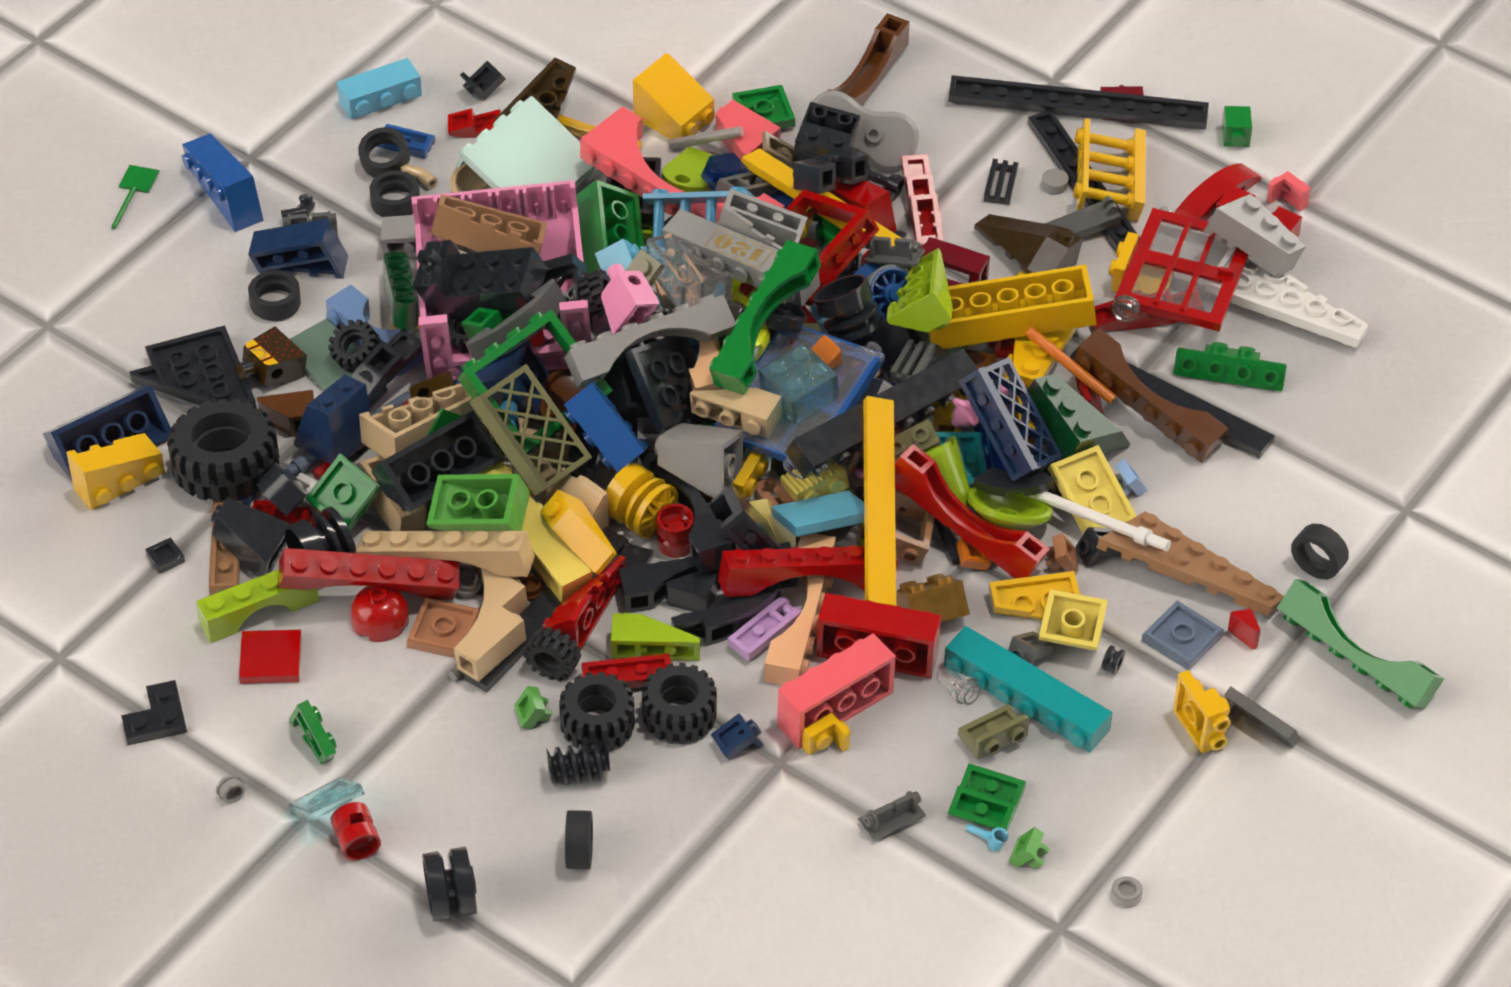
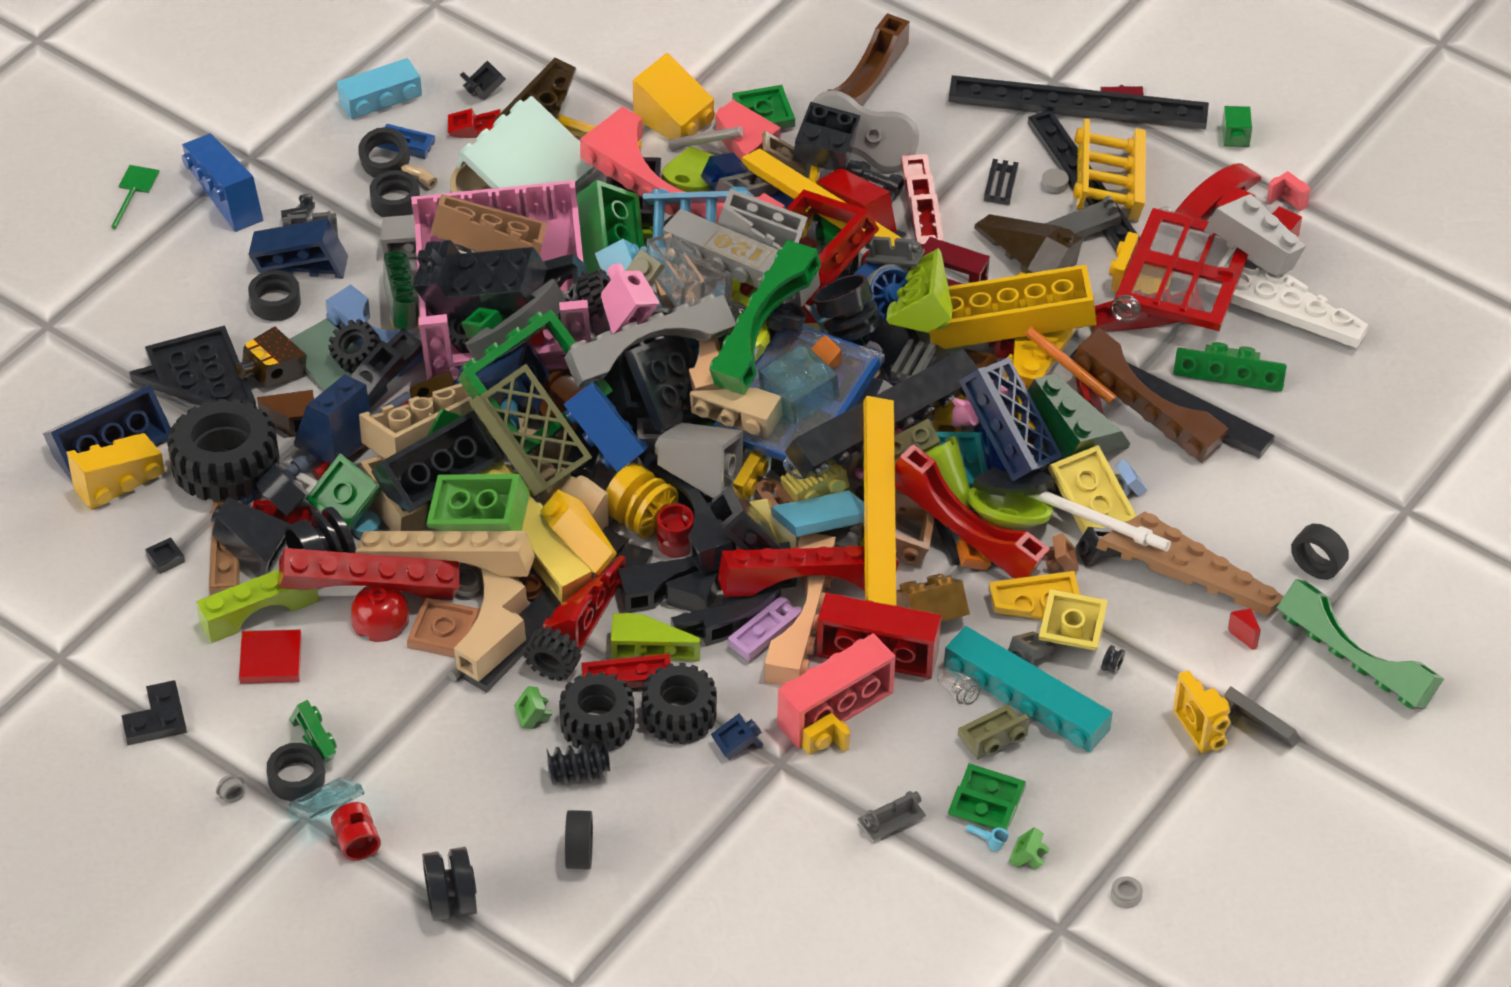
black arch [793,149,868,194] -> none
sand blue tile [1141,601,1224,670] -> none
none -> black tyre [266,743,325,802]
none -> medium azure tile [352,511,381,538]

